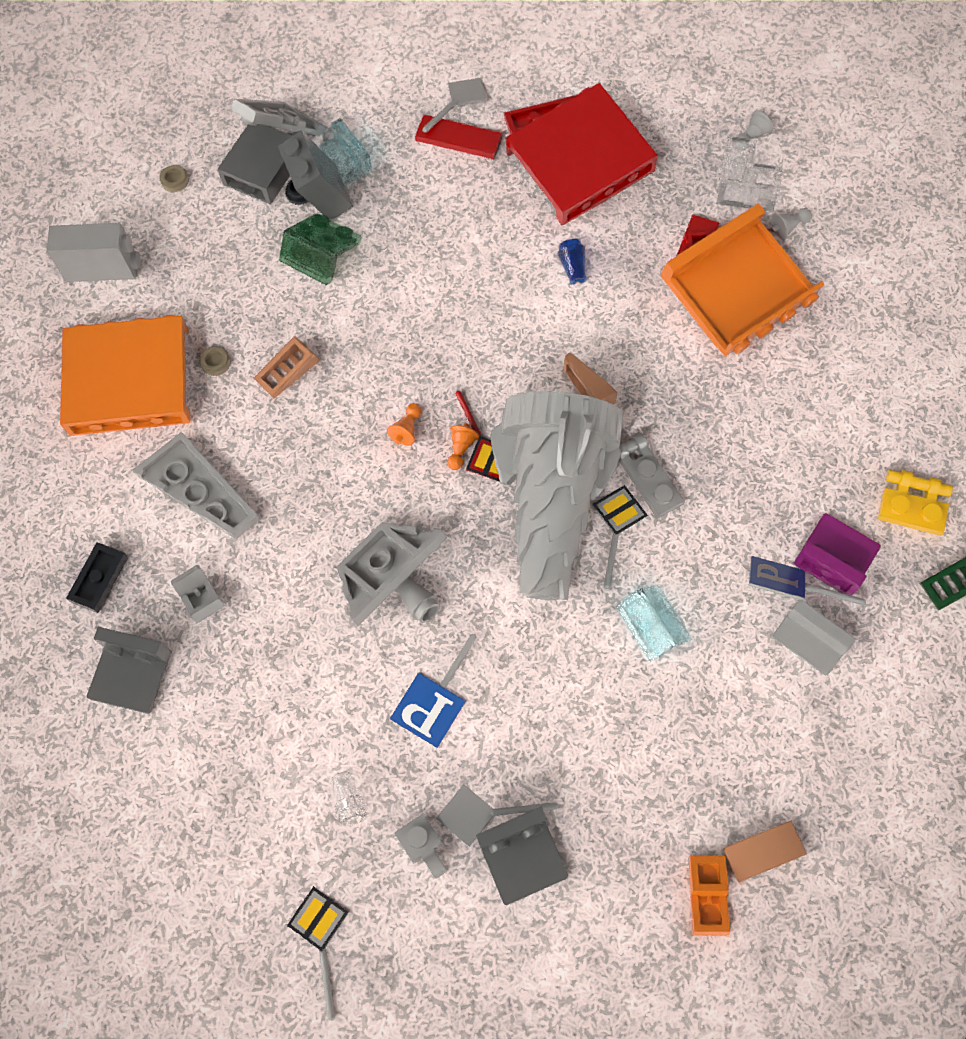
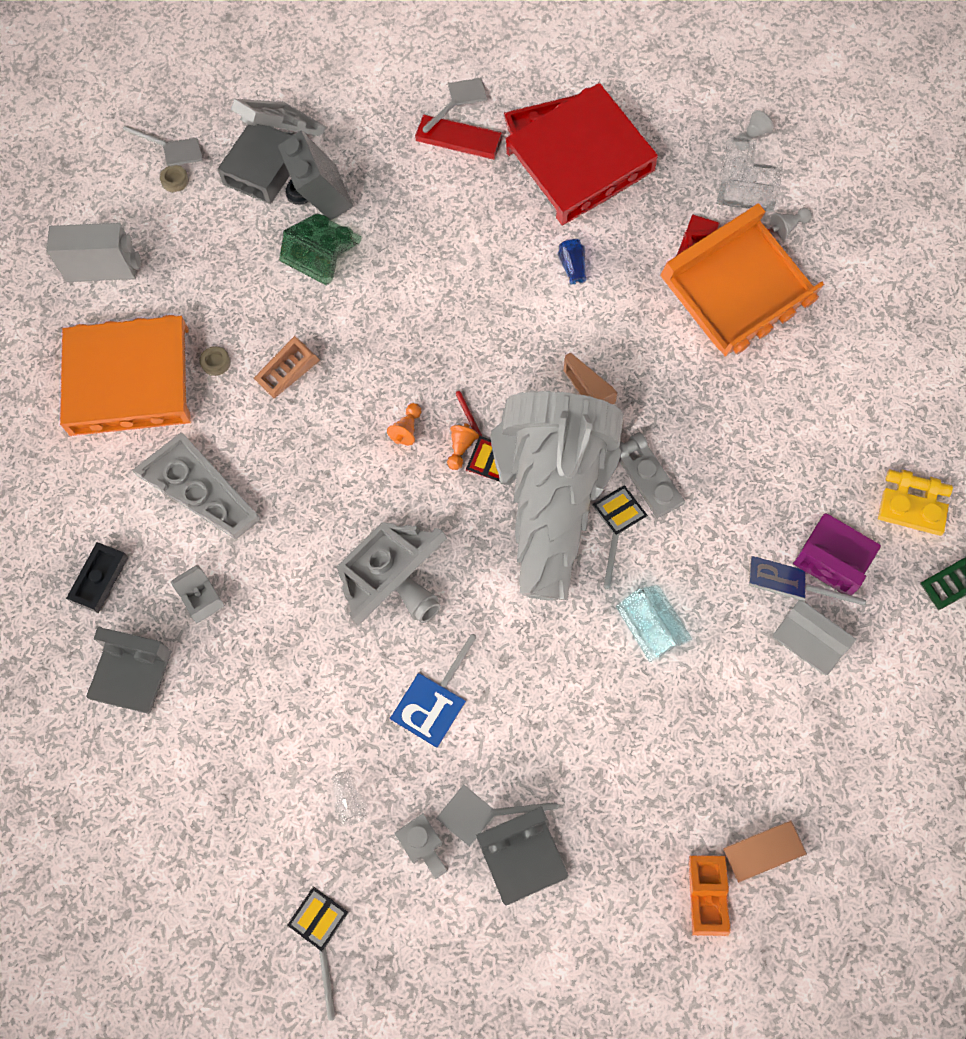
clear light blue panel [318,118,372,186] -> none
none -> light grey piece [123,125,203,166]

